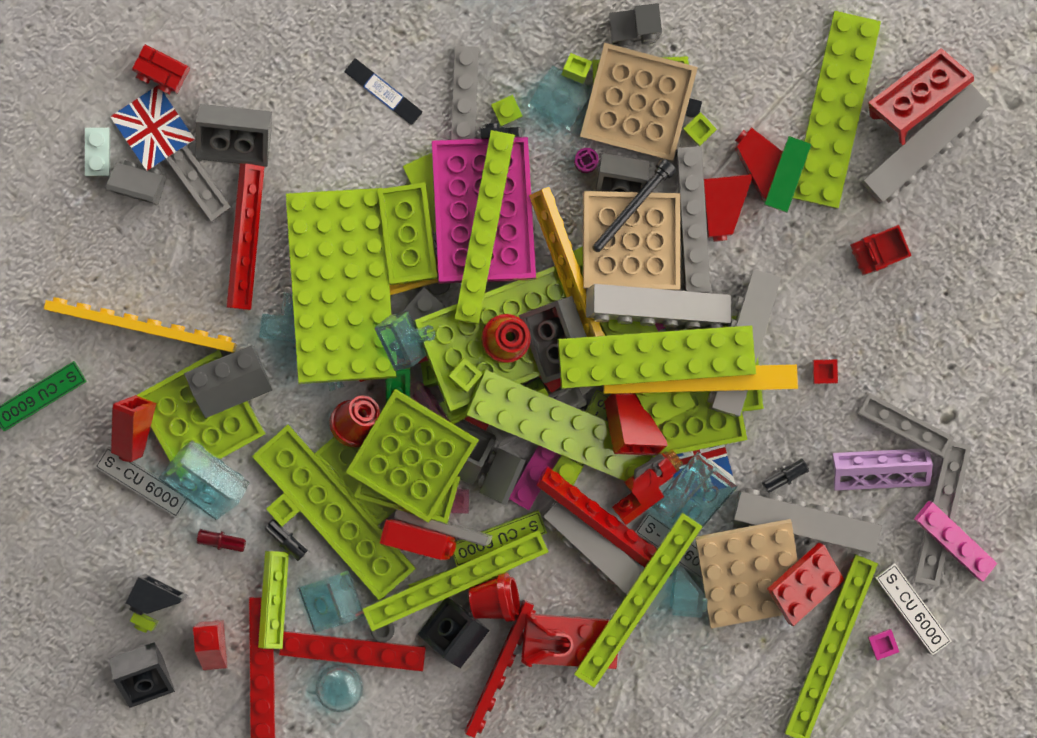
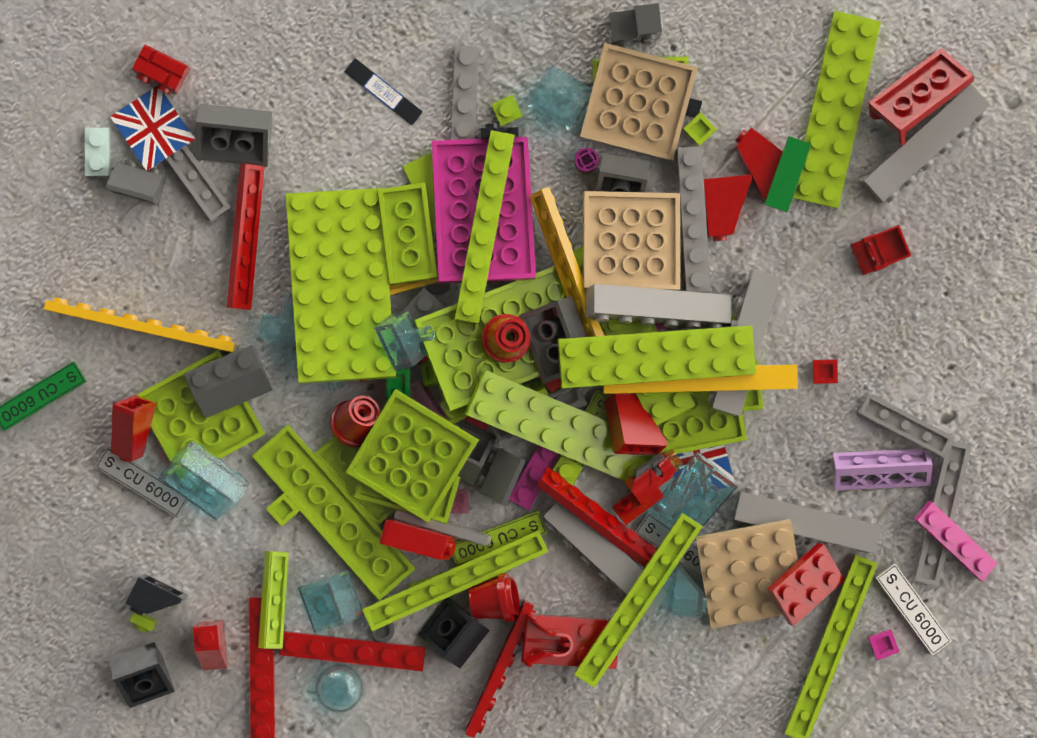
dark red axle [197,529,246,552] -> none
black axle [264,519,308,561] -> none
lime plate [447,358,483,393] -> none
lime plate [561,53,592,84] -> none
black piece [592,158,677,252] -> none
black axle [762,458,809,493] -> none

